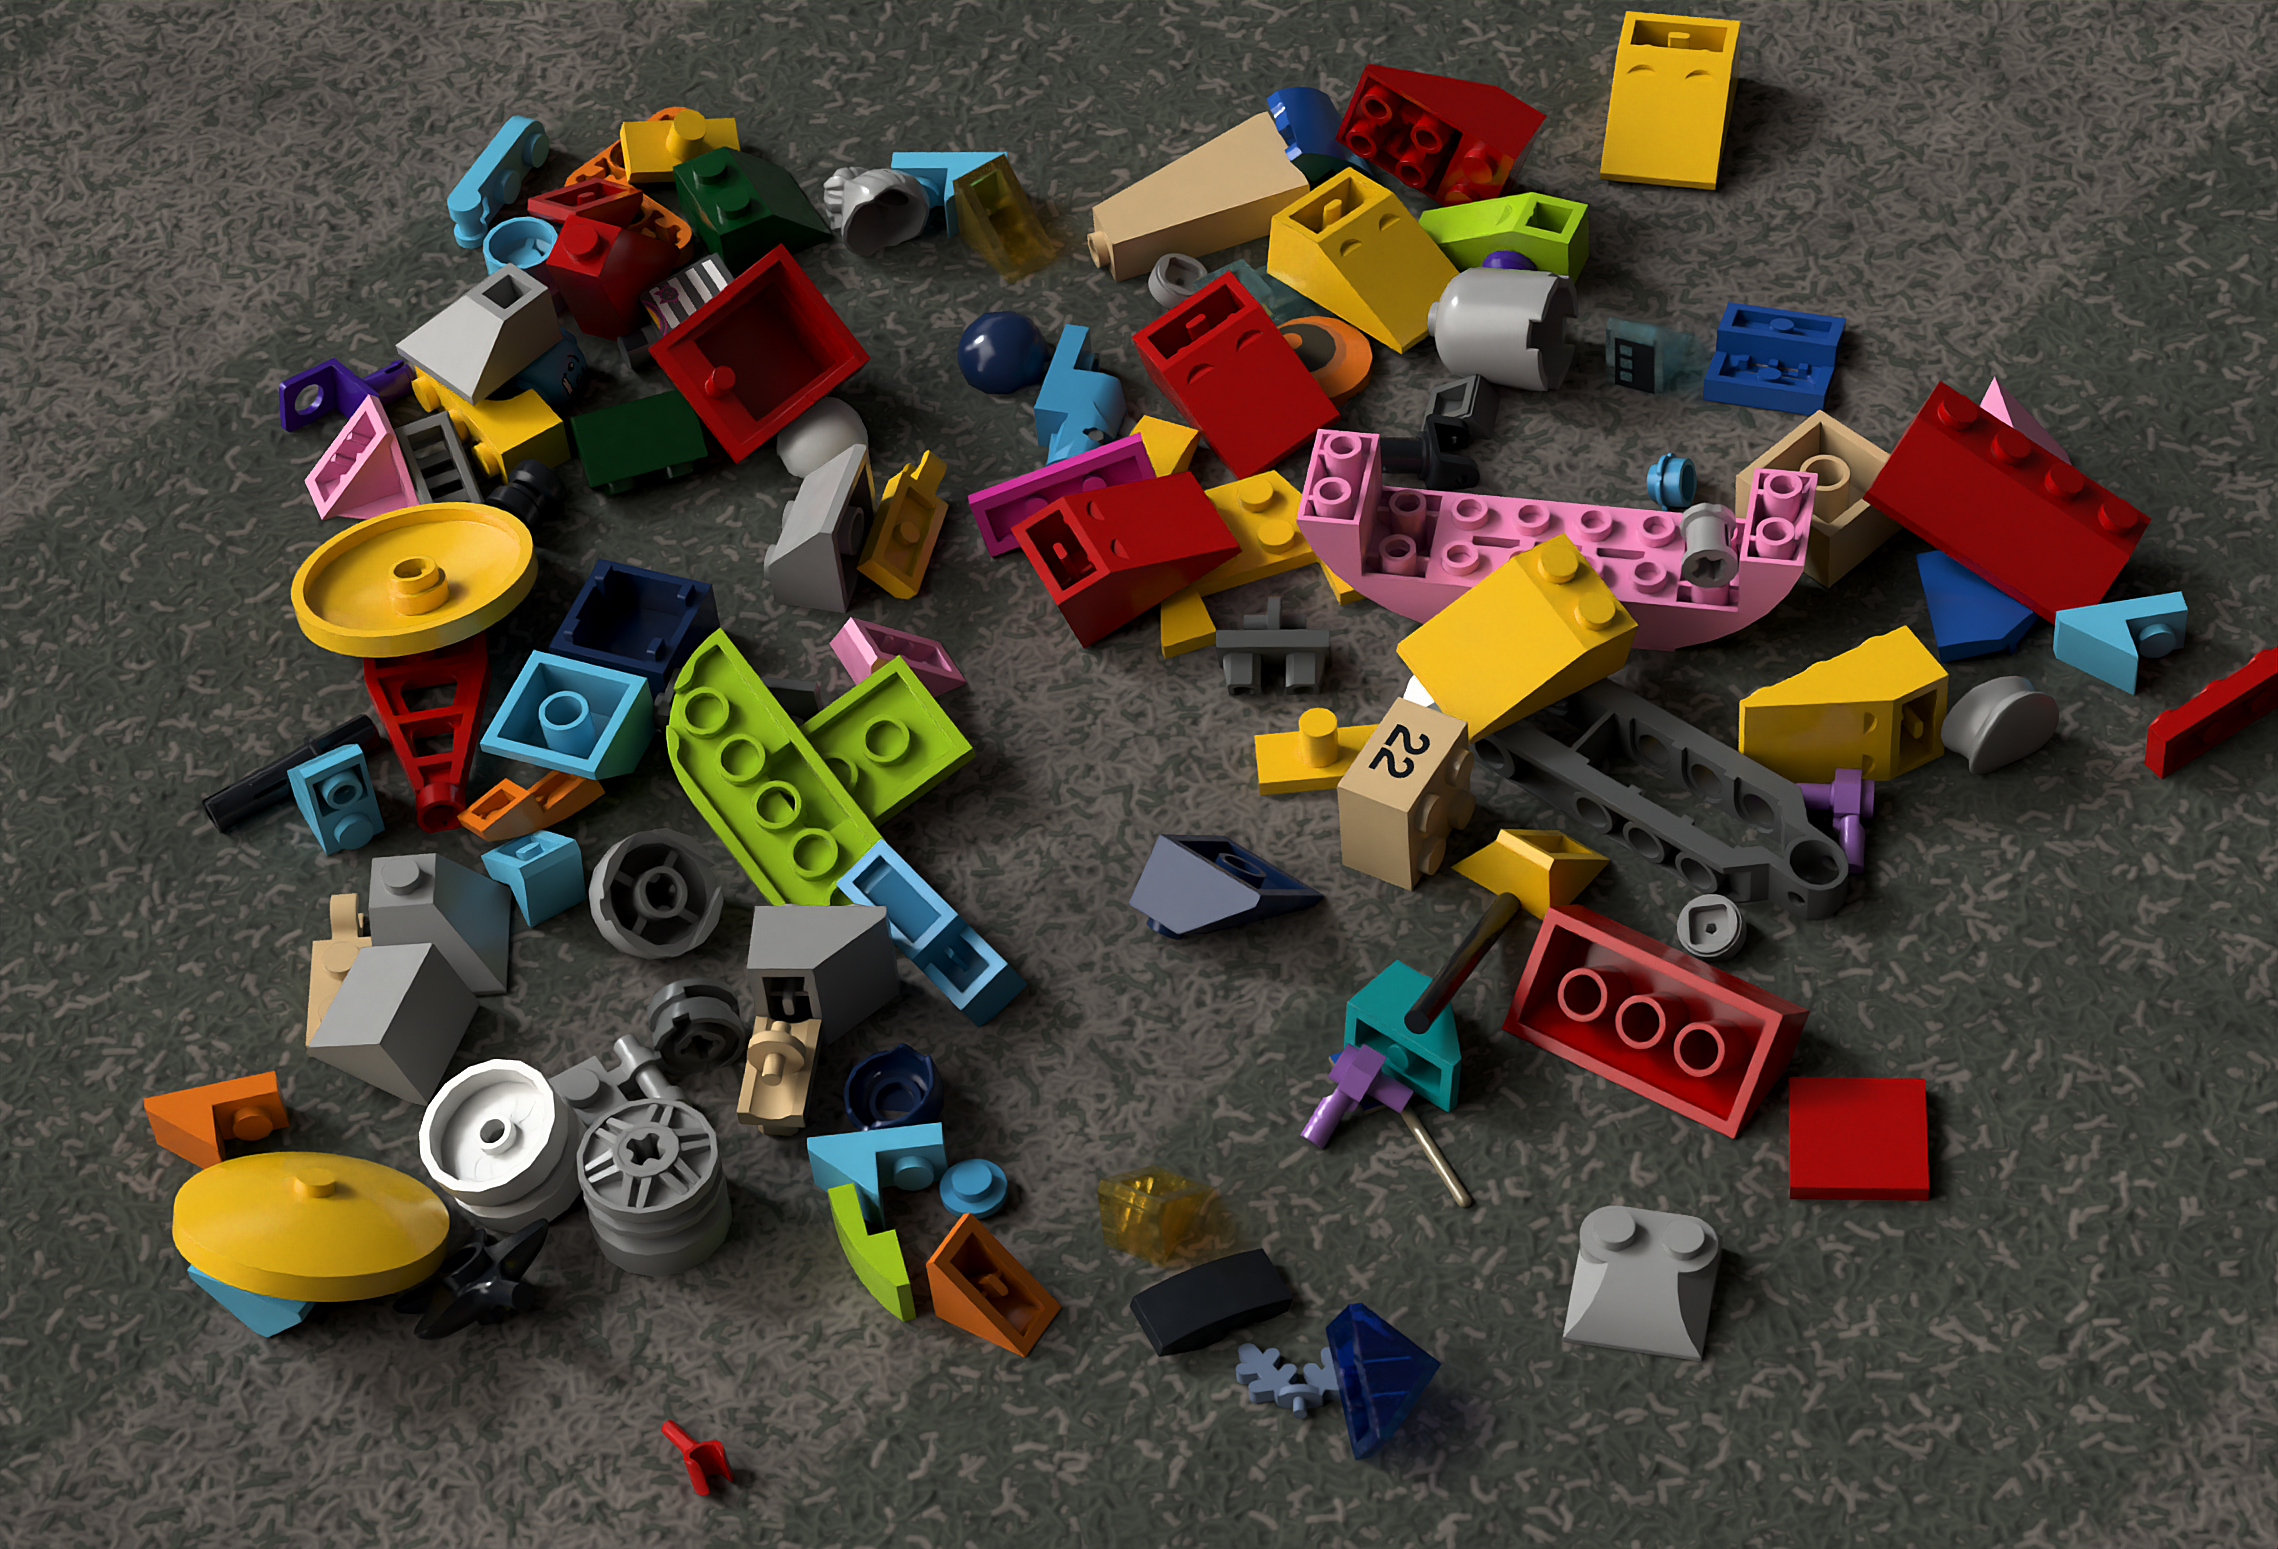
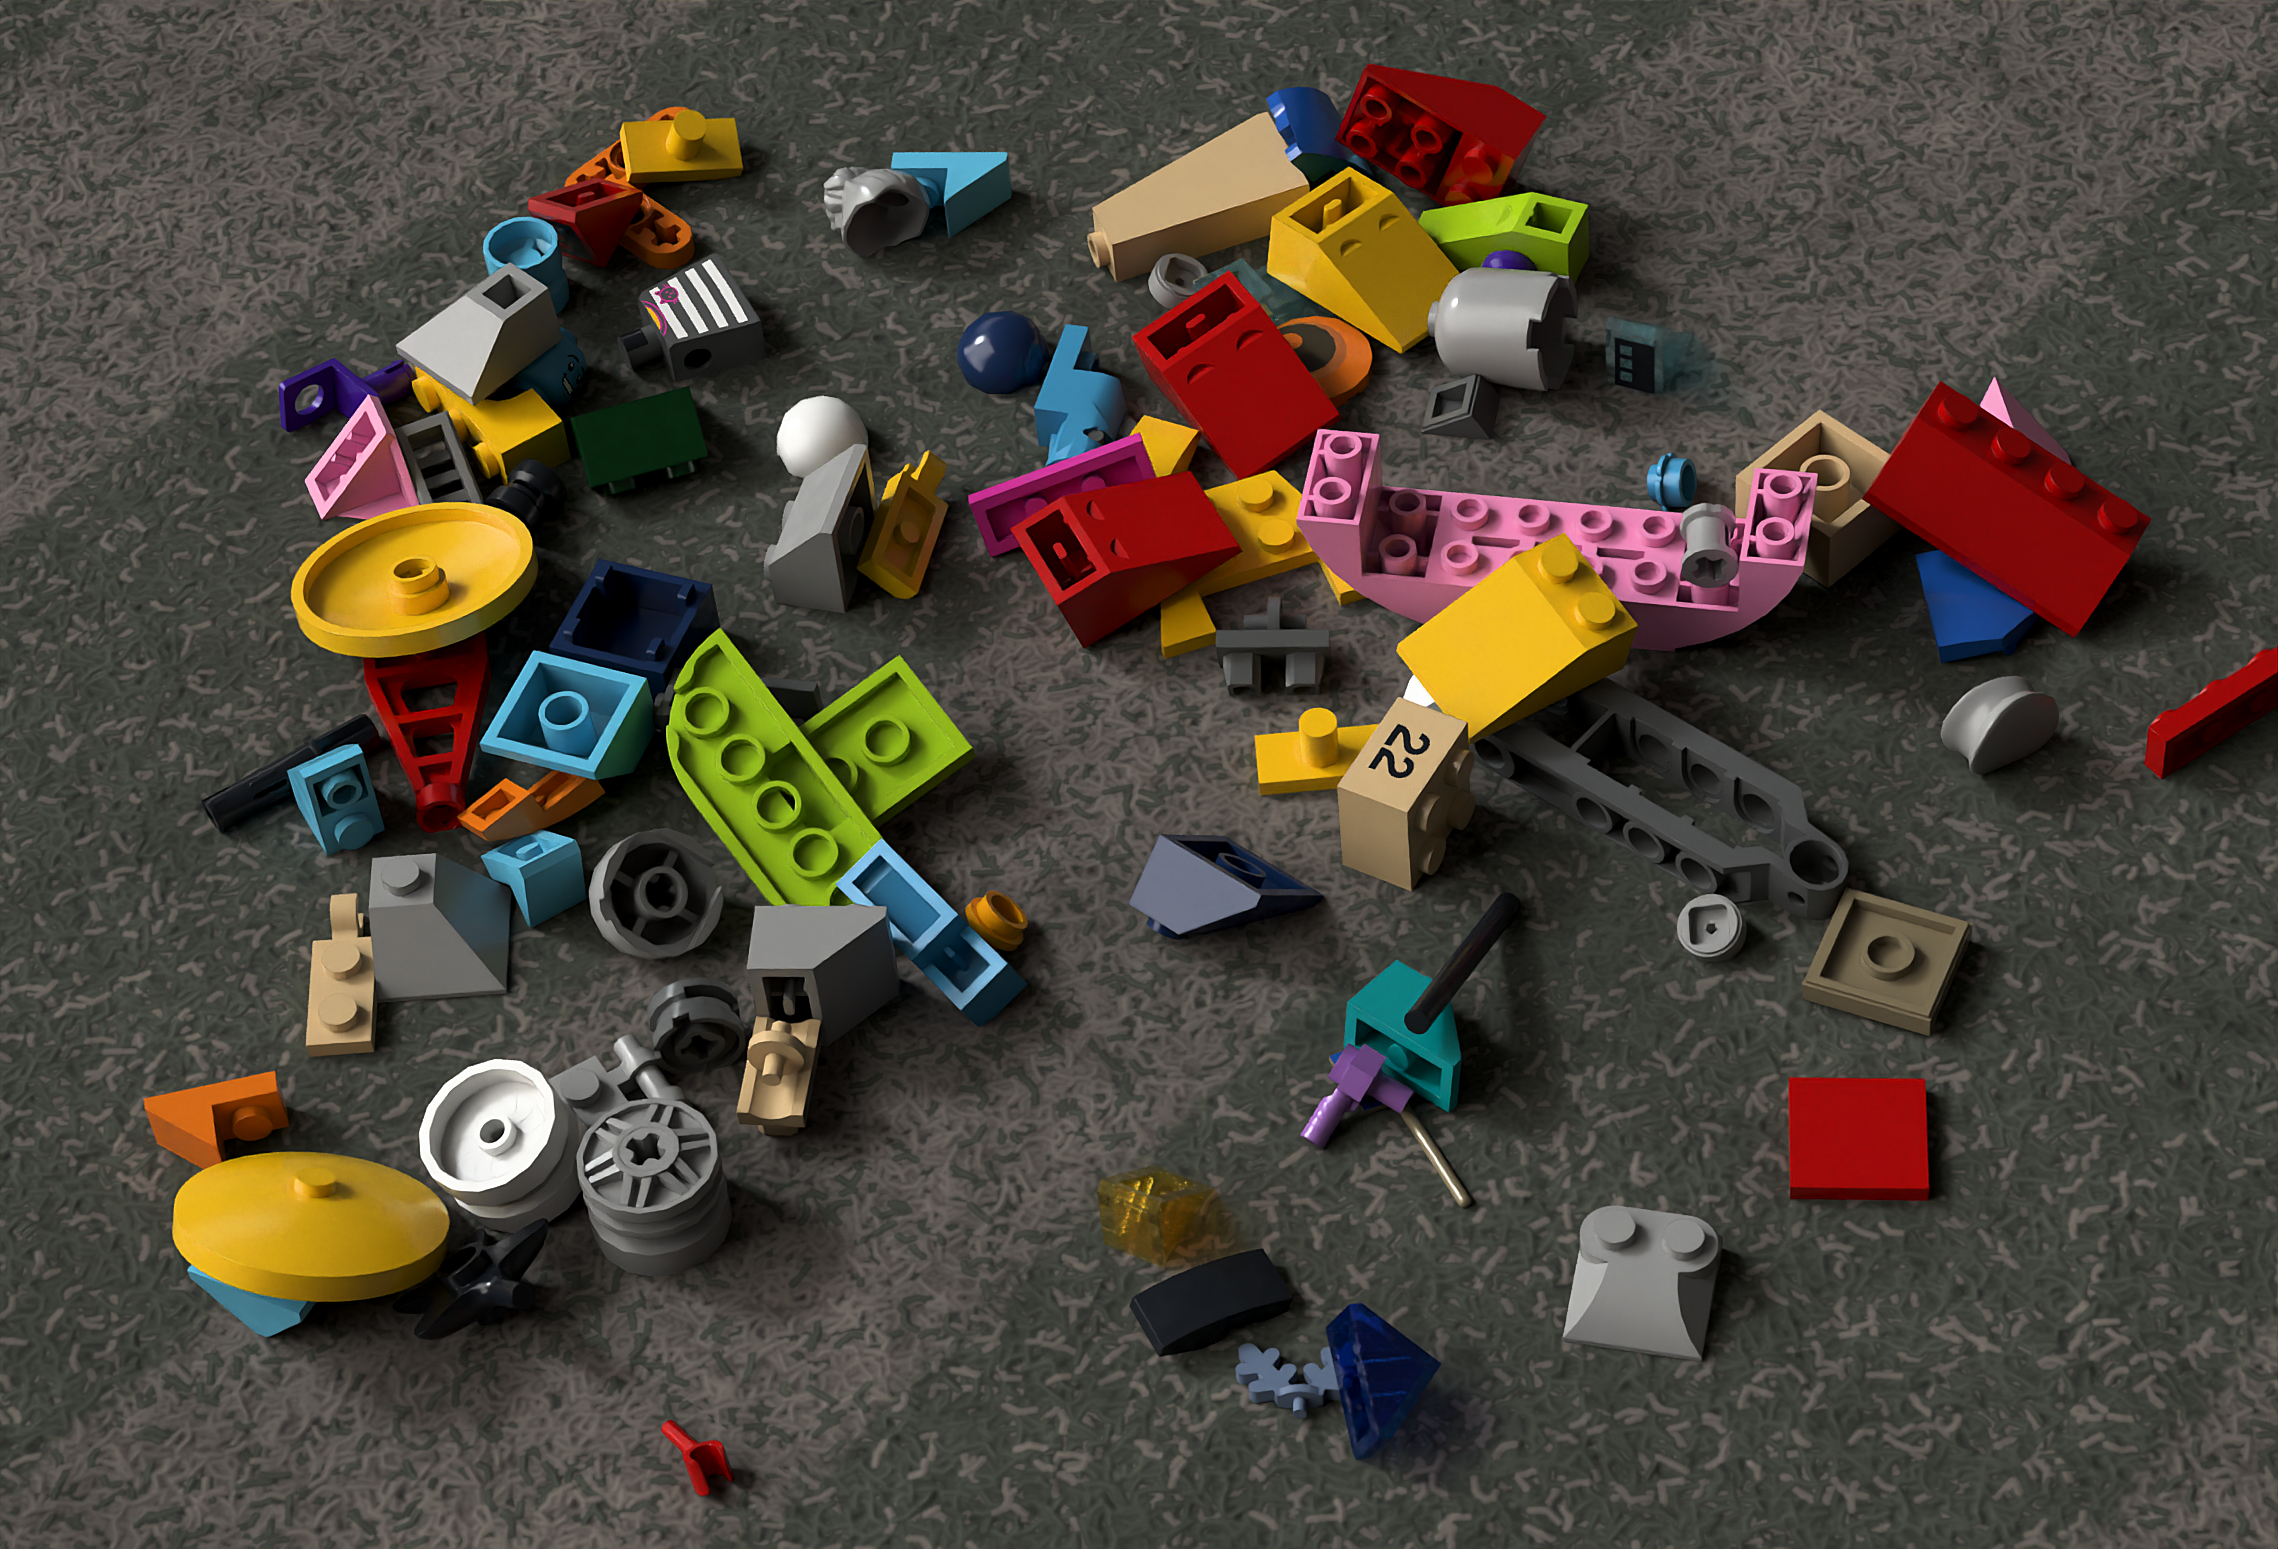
light grey slope [306,943,480,1106] -> none
medium azure plate [447,115,549,249] -> none
red slope [545,214,681,341] -> none
red piece [648,243,871,464] -> none
dark green slope [673,146,833,279] -> none
medium azure slope [807,1122,948,1231] -> none
lime slope [827,1182,916,1322] -> none
bright pink slope [829,617,966,698] -> none
dark blue hair [843,1043,944,1132] -> none
orange slope [926,1212,1062,1357] -> none
dark azure plate [940,1159,1008,1219] -> none
clear yellow slope [952,154,1058,284] -> none
black piece [1380,414,1480,492] -> none
yellow slope [1450,829,1610,920] -> none
red slope [1502,904,1810,1139] -> none
yellow slope [1600,11,1741,190] -> none
blue slope [1703,302,1846,416] -> none
yellow slope [1739,625,1949,784] -> none
medium lavender piece [1796,768,1875,873] -> none
medium azure slope [2053,591,2188,695] -> none
none -> light orange plate [965,891,1028,951]
none -> dark tan plate [1802,887,1973,1036]

